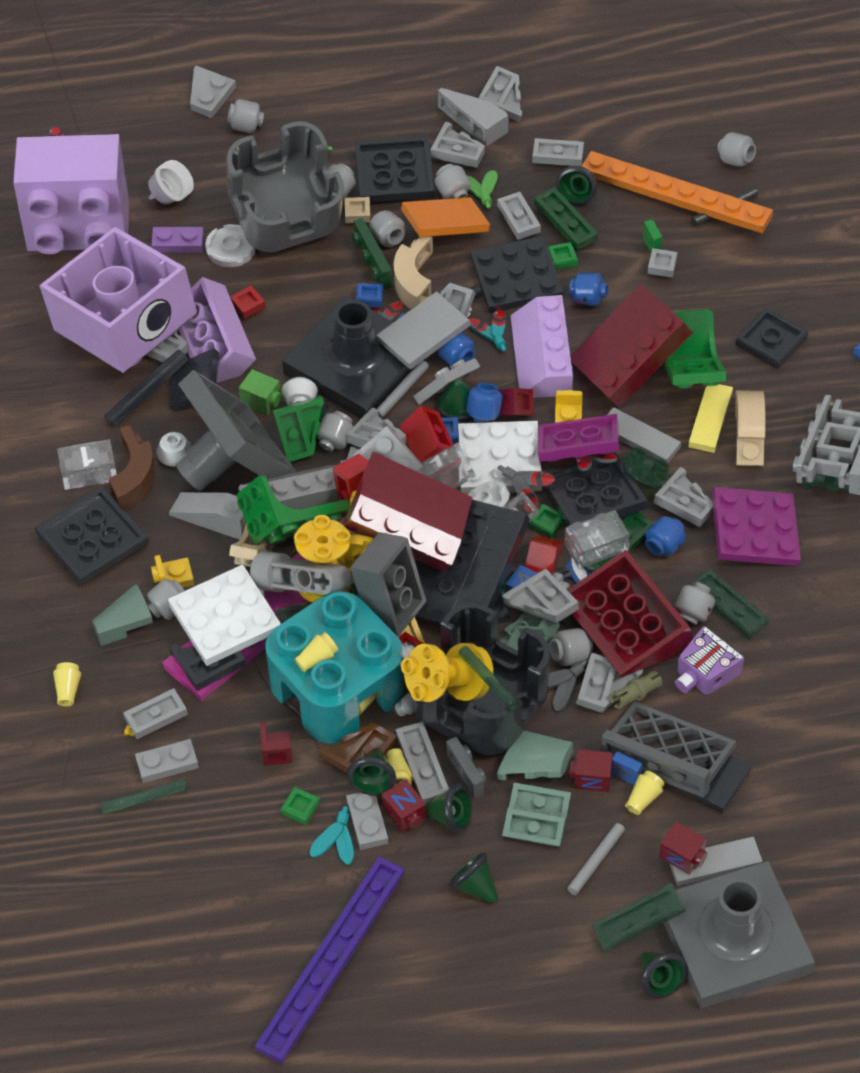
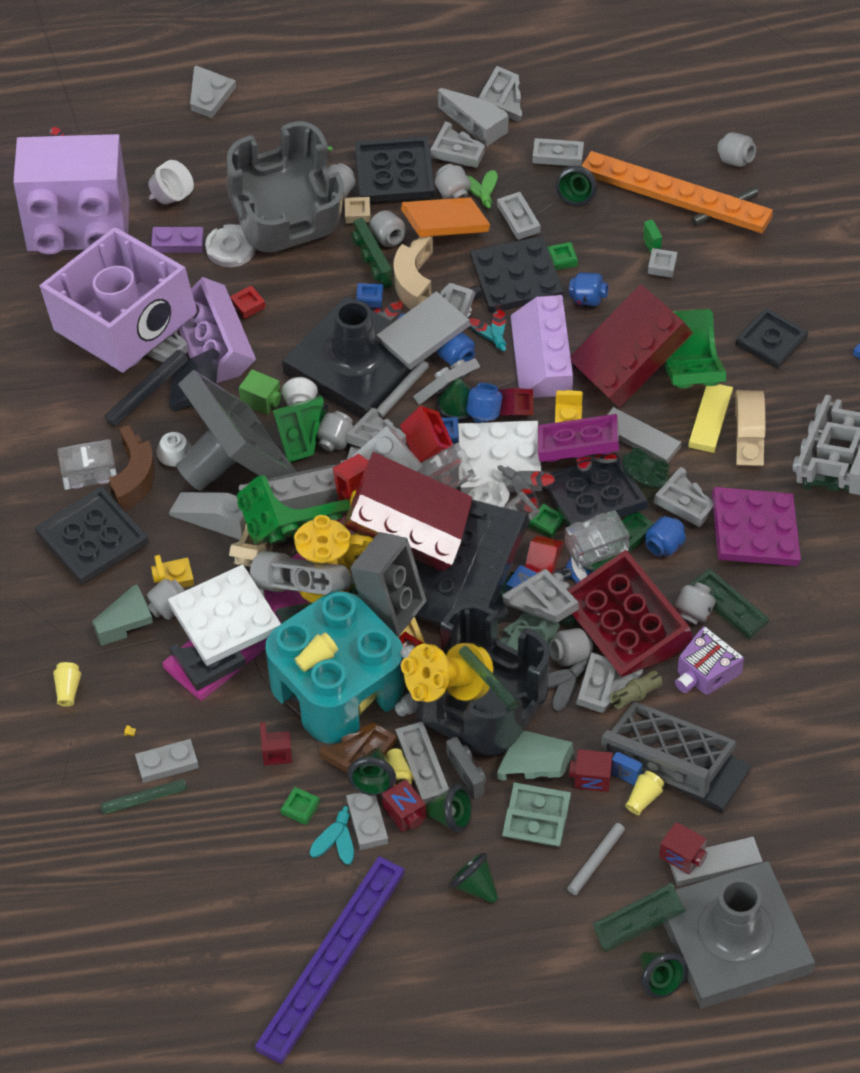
light grey plate [123,688,188,739] -> none
light grey head [227,99,264,133] -> none
dark green plate [534,187,598,251] -> none

